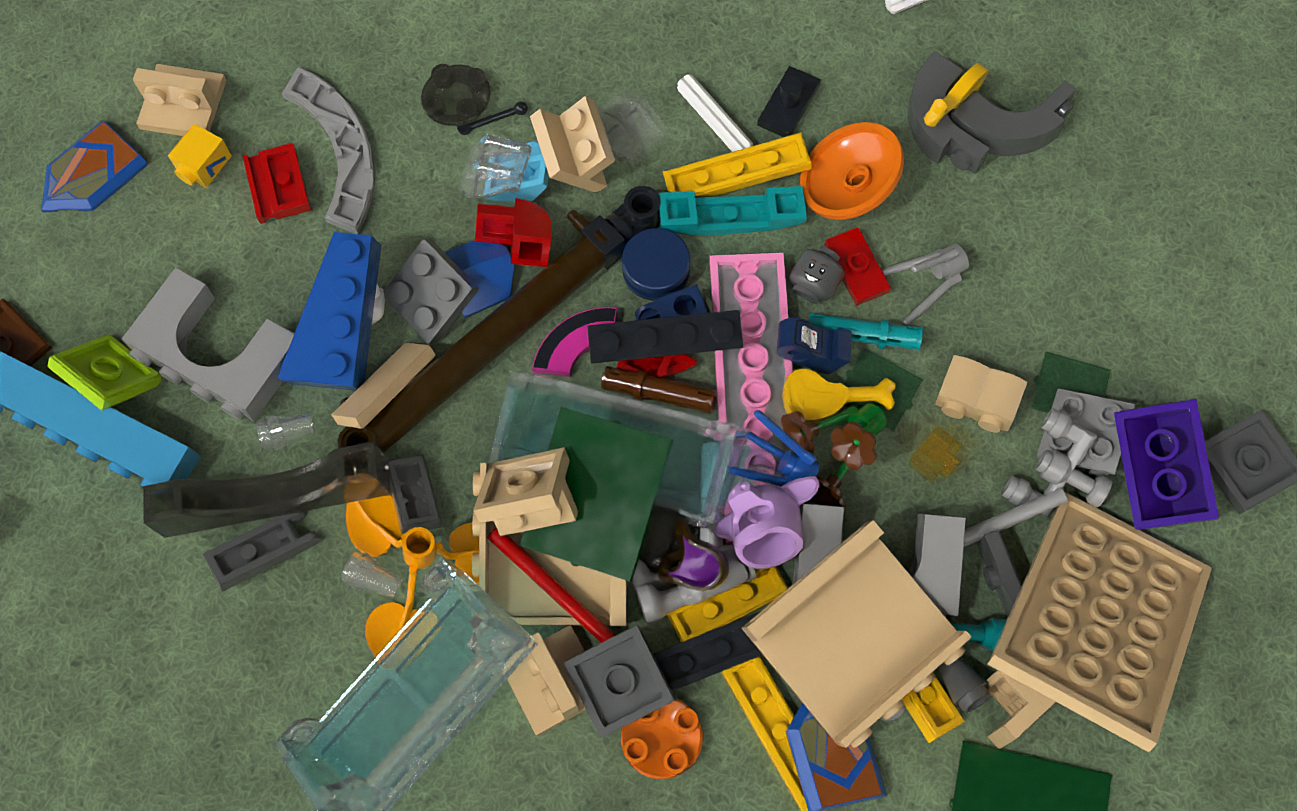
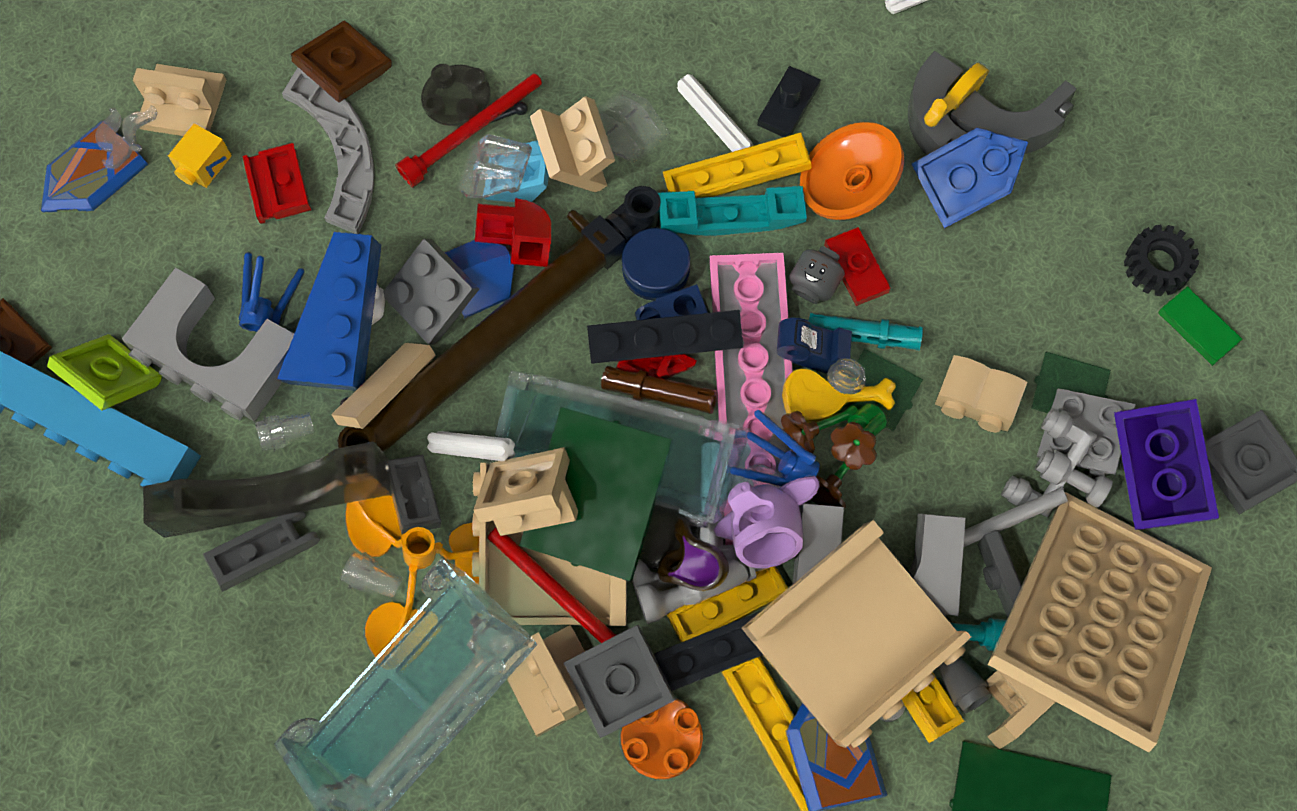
tile [532,307,617,377] -> none
light grey plant [881,243,969,325] -> none
clear yellow plate [908,426,962,484] -> none
none -> clear piece [95,105,157,169]
none -> blue plant [239,252,304,332]
none -> reddish brown tile [291,20,392,103]
none -> red piece [395,73,542,188]
none -> white axle [427,431,516,461]
none -> clear plate [827,358,866,394]
none -> blue tile [911,128,1028,228]
none -> black tyre [1124,224,1199,296]
none -> green tile [1158,286,1243,366]

